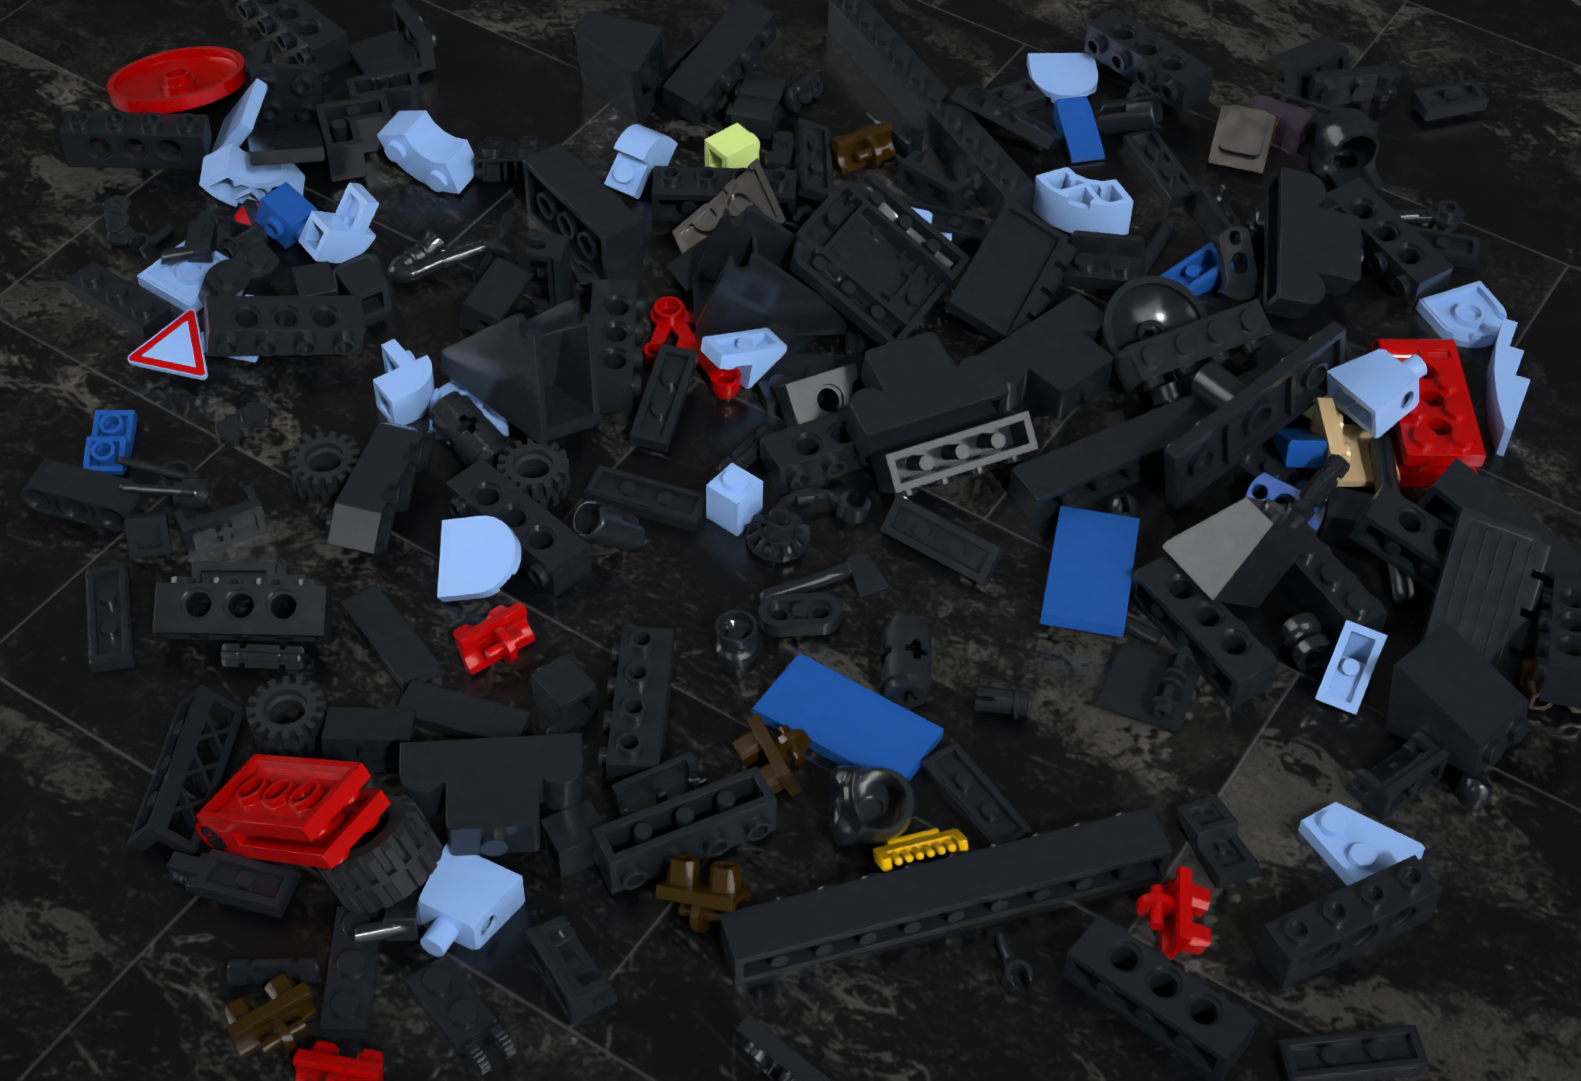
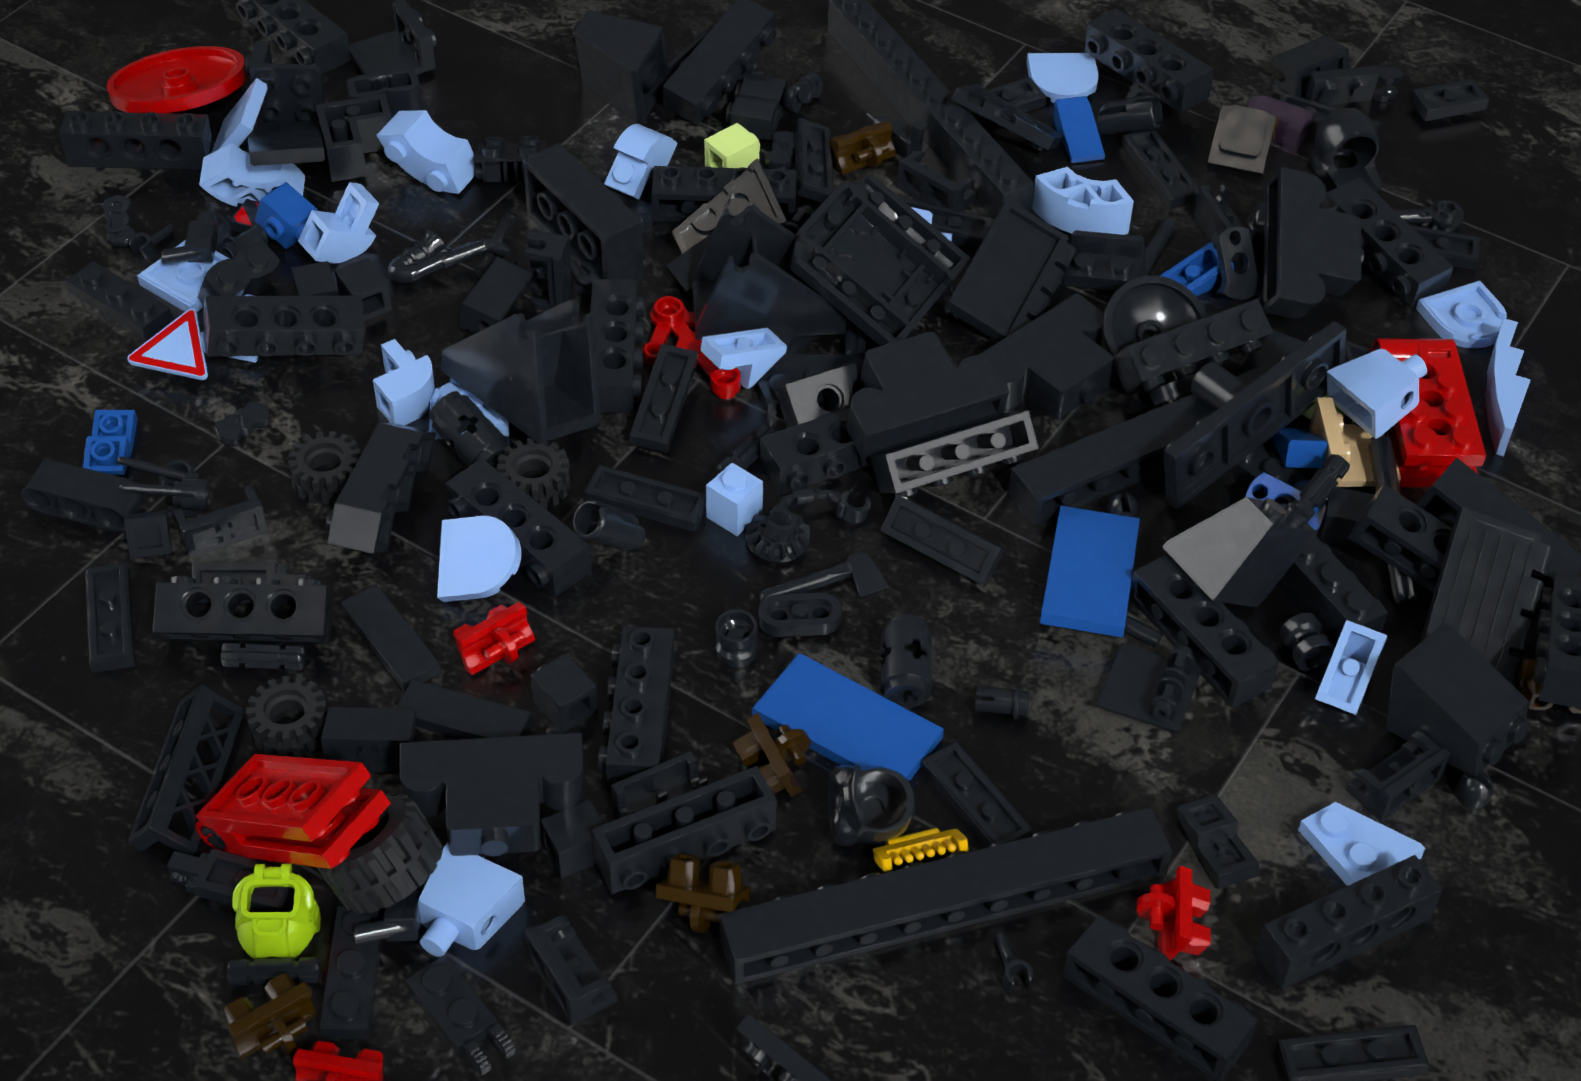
none -> lime helmet [232,864,321,960]

